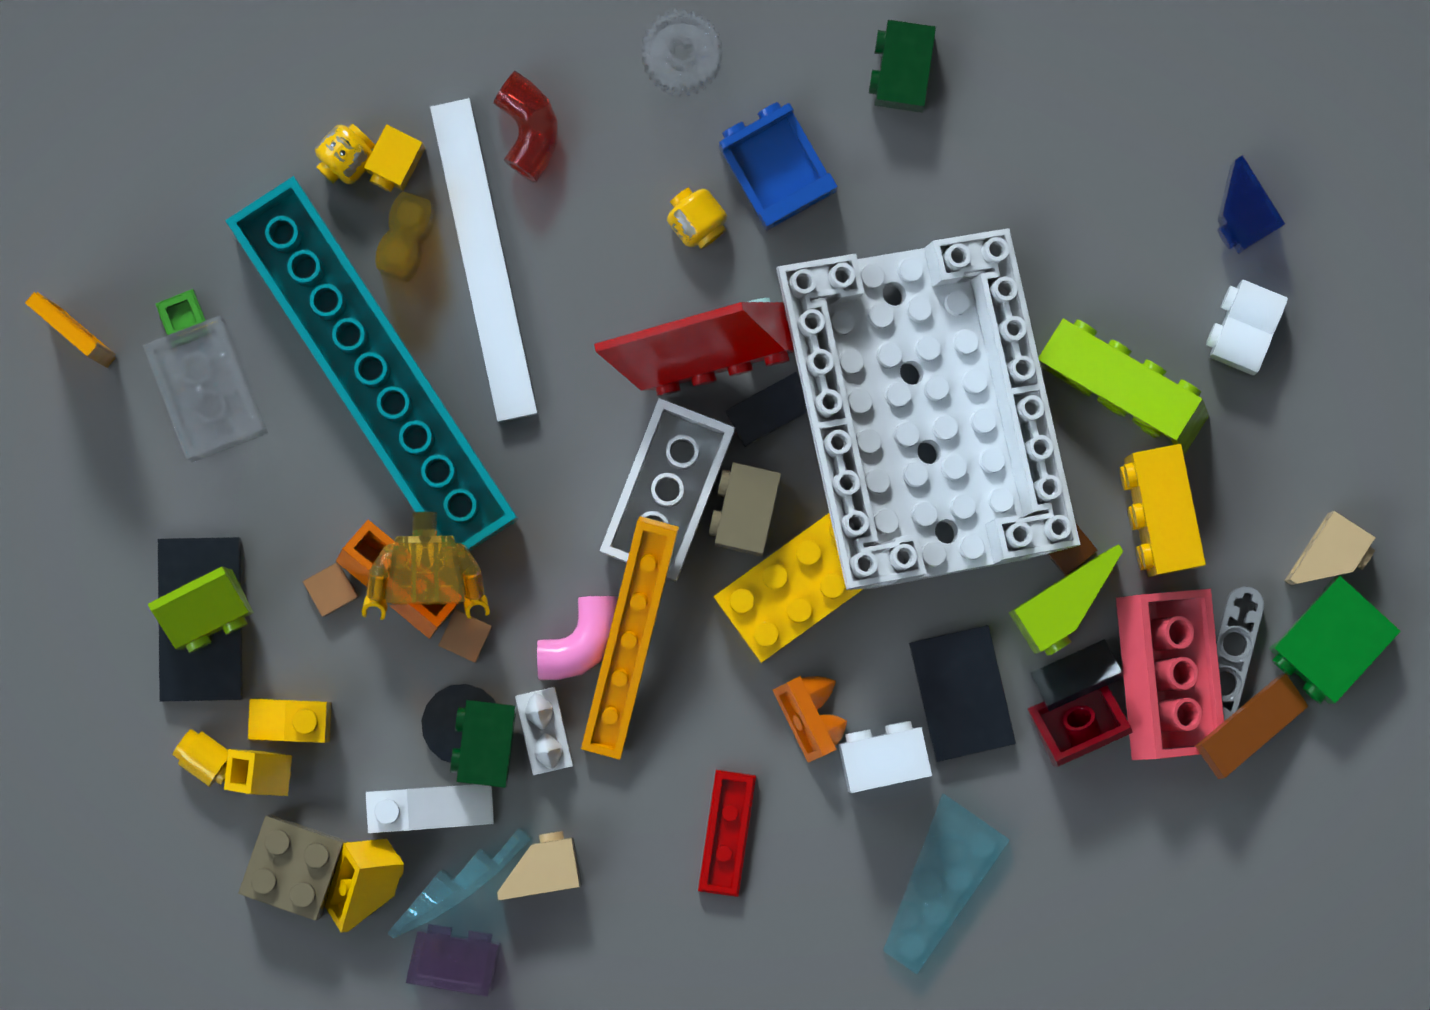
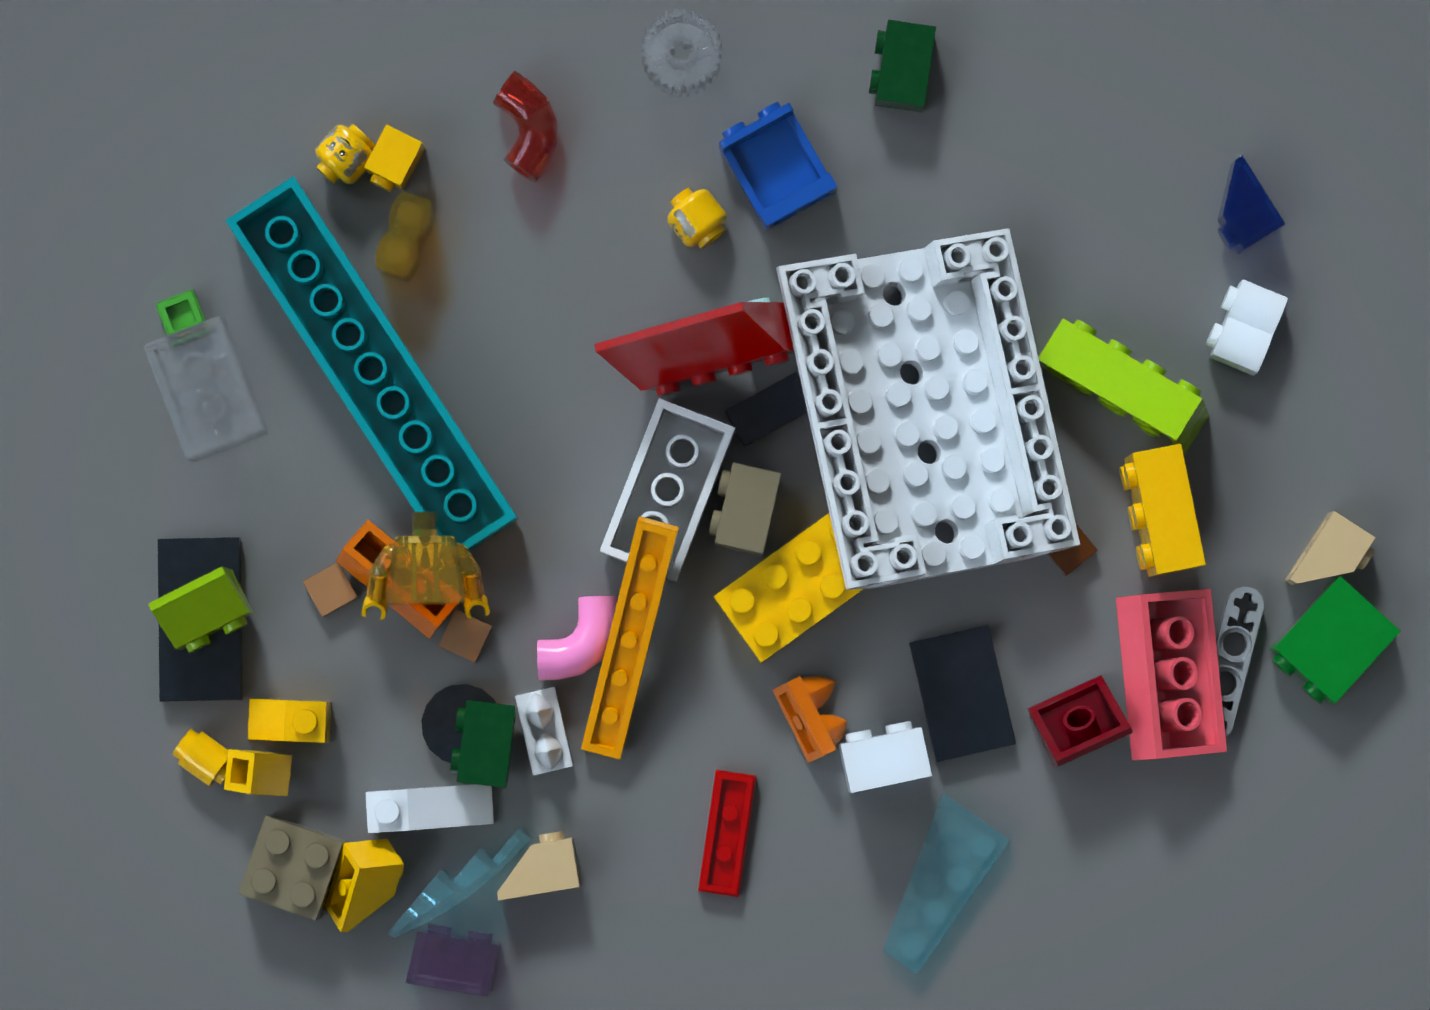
light orange tile [25,292,116,368] -> none
white tile [430,98,538,423] -> none
lime slope [1008,544,1123,656] -> none
black tile [1031,639,1123,712] -> none
dark orange tile [1195,674,1309,779] -> none

